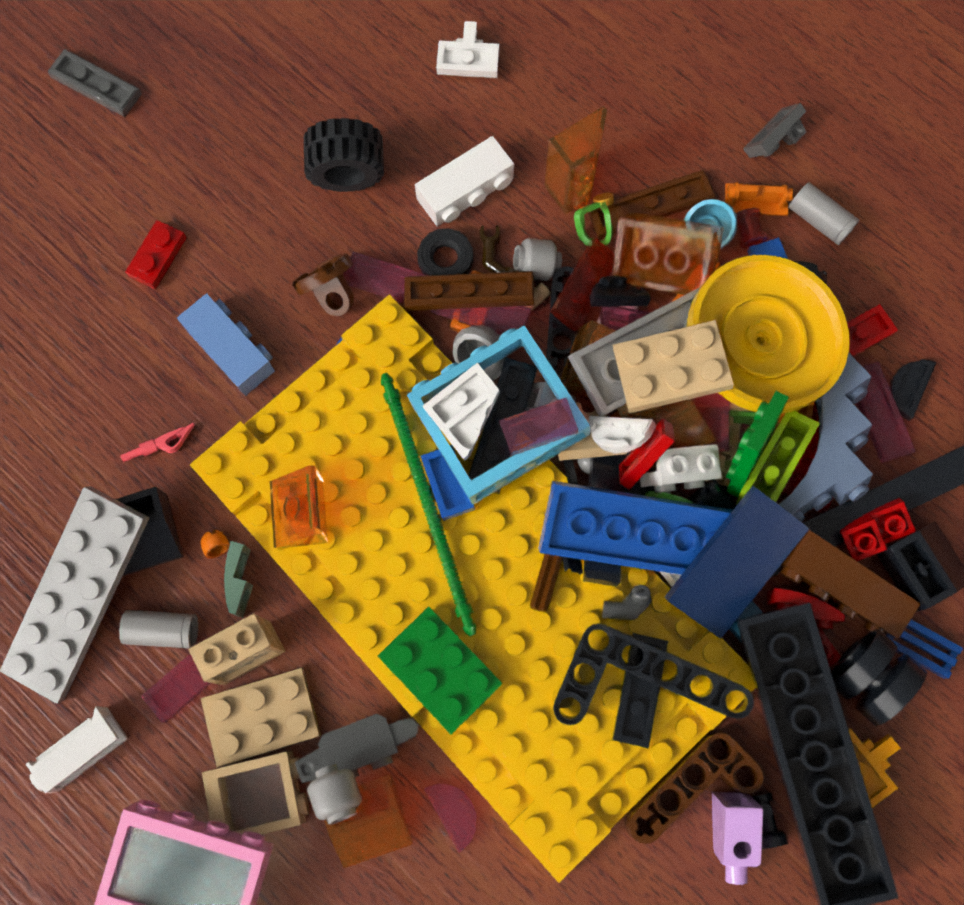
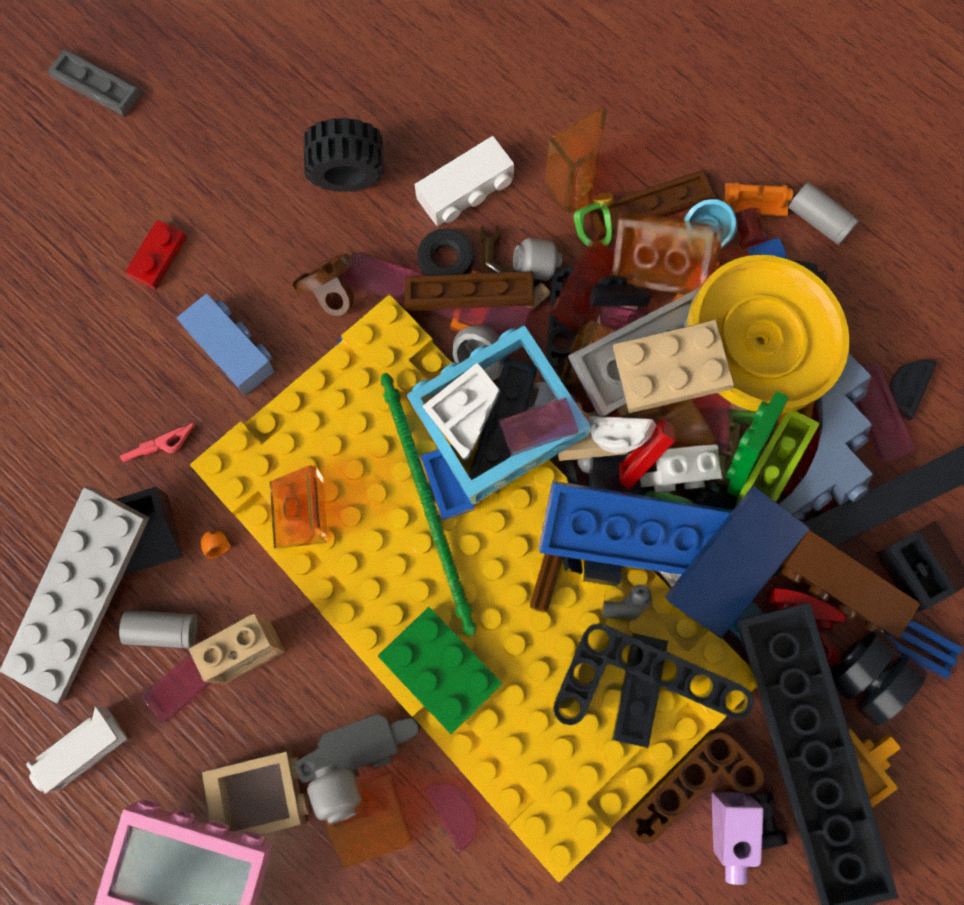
tan plate [201,668,321,767] -> none
sand green slope [224,541,253,618] -> none
white hinge [436,21,499,78] -> none
dark grey hinge [743,103,806,158] -> none
red slope [840,498,916,561] -> none
red plate [847,304,898,357] -> none

